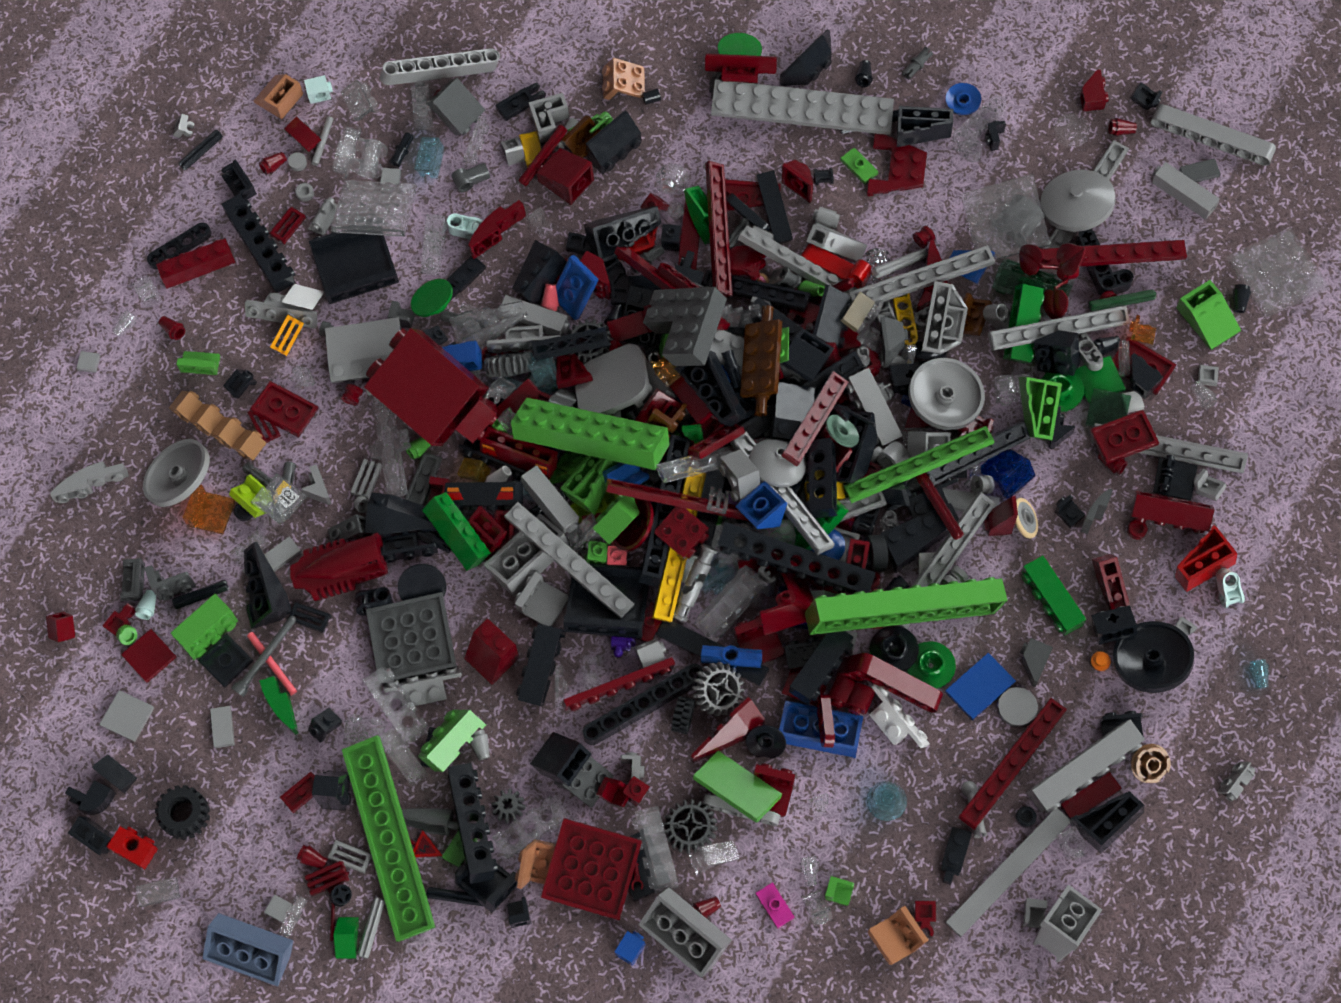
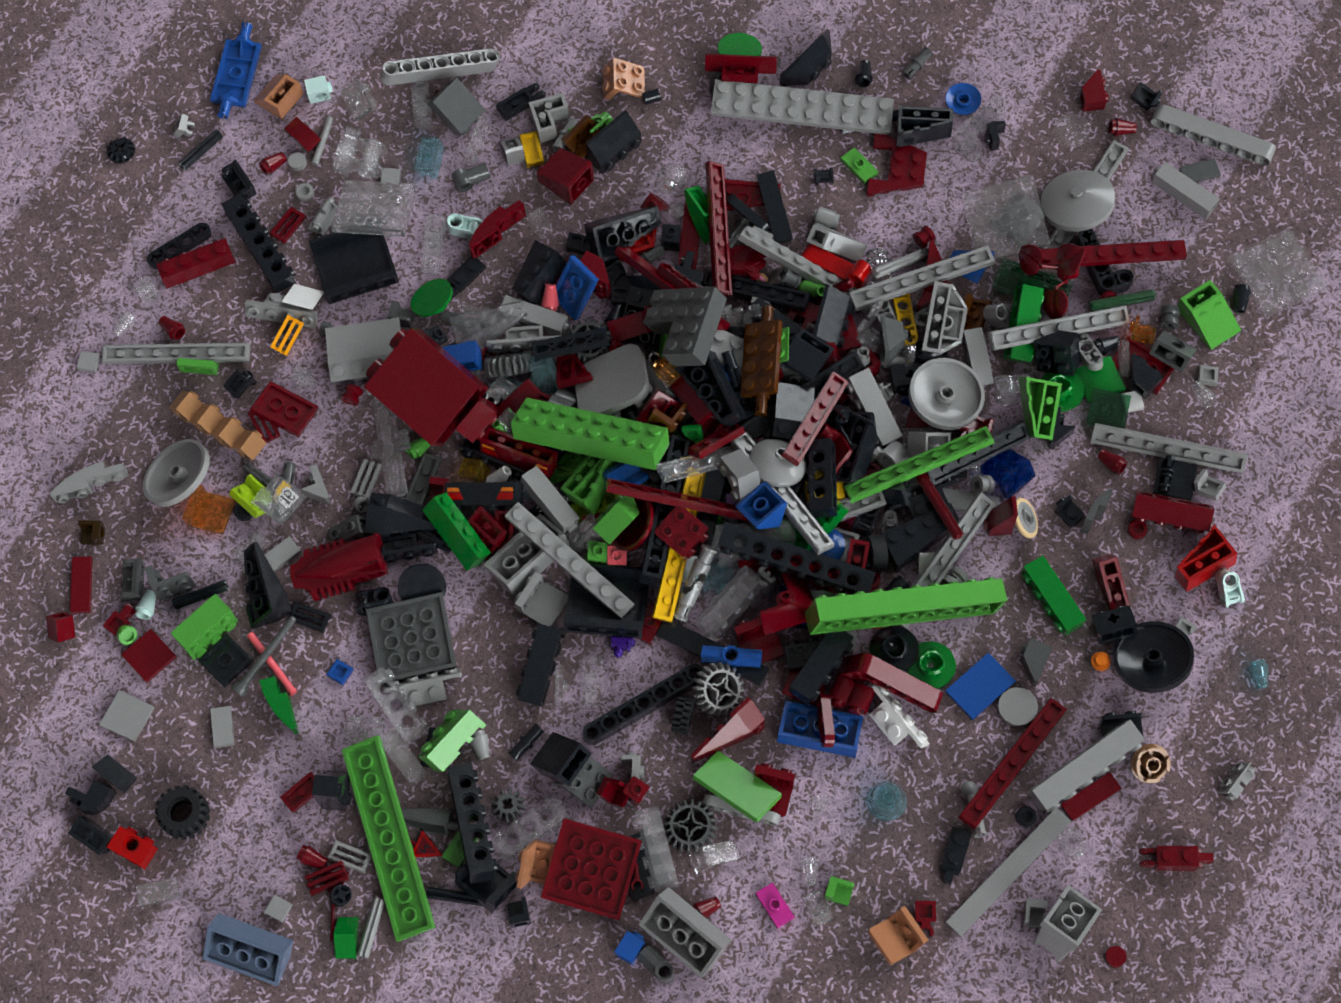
clear axle [279,895,308,936] -> none
black bracket [308,708,342,743] -> none
black axle [389,132,414,167] -> none
dark red slope [464,618,520,685] -> none
dark red axle [519,125,568,186] -> none
dark red plate [562,657,675,712] -> none
light grey brick [634,638,666,668] -> none
clear tile [707,487,730,514] -> none
black dish [746,725,786,759] -> none
dark red slope [782,160,813,203] -> none
sand green dish [826,415,859,447] -> none
dark tan tile [840,291,875,332] -> none
black wedge [1071,791,1145,854] -> none
dark red tile [1090,410,1159,465] -> none
none -> dark red tile [70,556,93,614]
none -> dark brown panel [78,520,105,545]
none -> light grey tile [101,343,250,364]
none -> black gear [106,136,135,163]
none -> blue plate [210,22,262,119]
none -> blue tile [326,659,354,686]
none -> black pin [508,723,544,761]
none -> dark grey piece [637,945,675,985]
none -> light grey slope [963,327,994,385]
none -> dark red tile [1105,946,1127,968]
none -> dark red hinge [1139,846,1214,871]
none -> dark grey brick [1149,331,1197,373]
none -> dark grey wheel [1160,305,1180,330]

